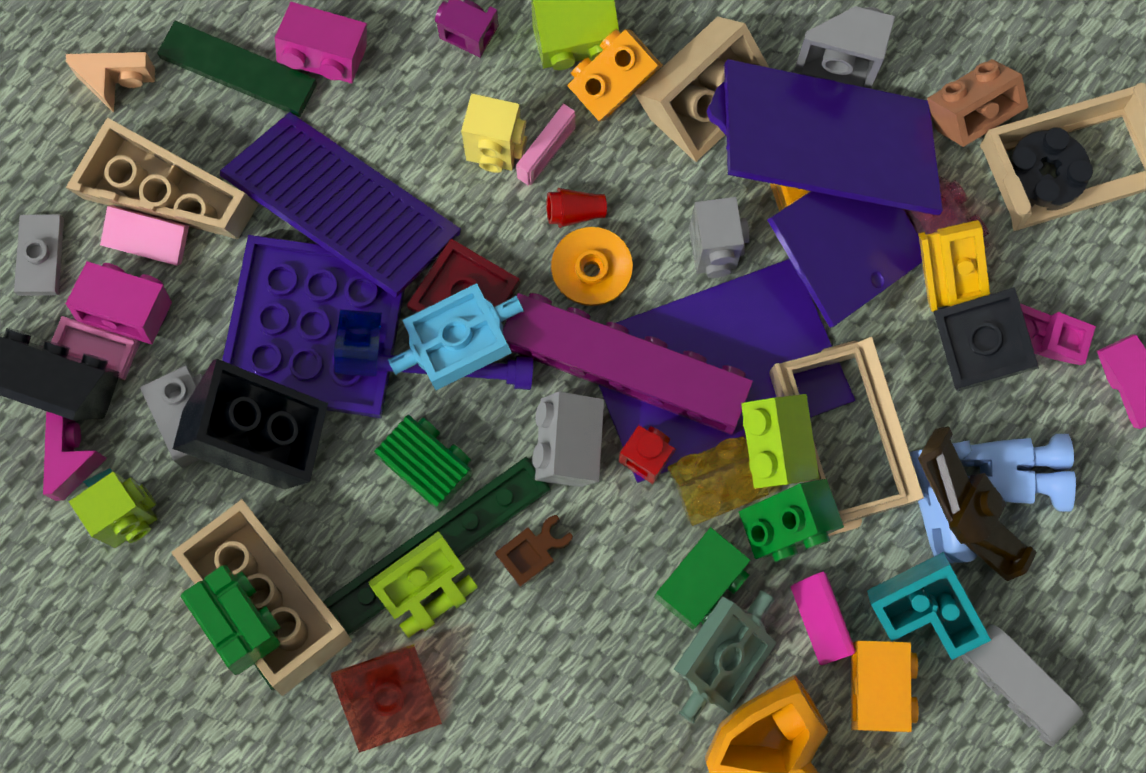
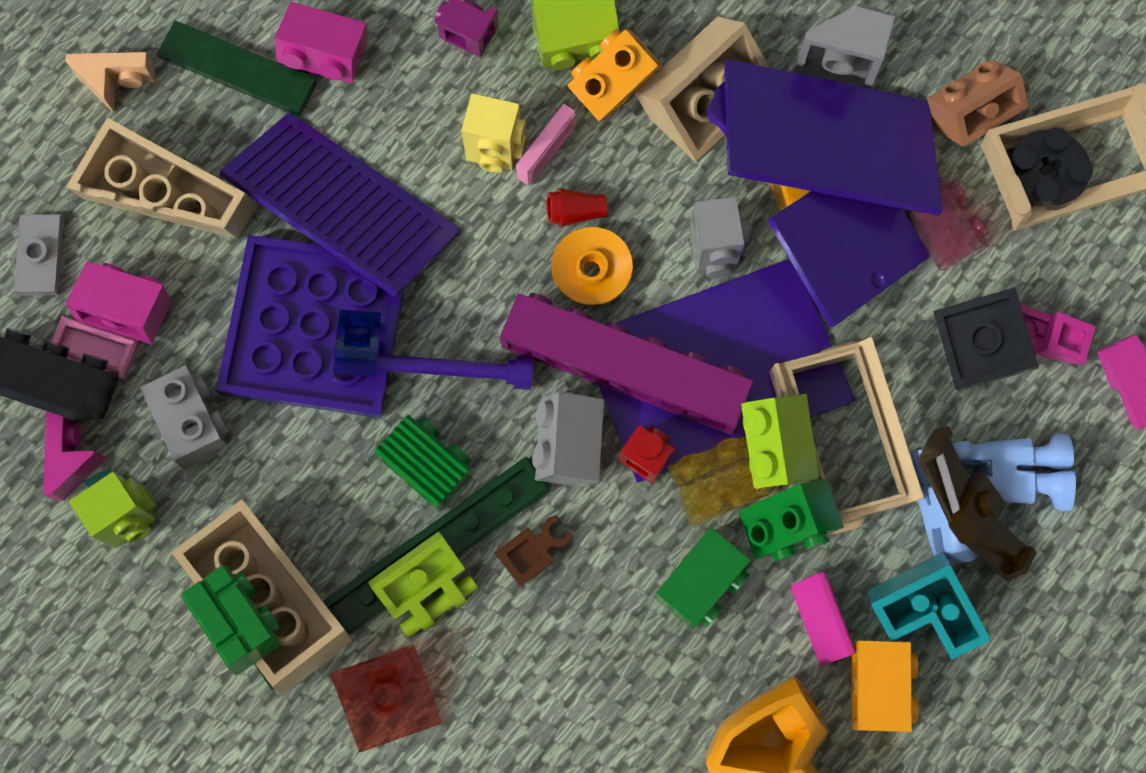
bright pink tile [100,205,189,266] -> none
black slope [172,359,328,489] -> none
medium azure plate [388,283,524,390] -> none
dark red plate [407,239,520,314] -> none
sand green plate [674,590,777,724] -> none
yellow plate [918,220,990,312] -> none
light grey beam [961,624,1084,747] -> none

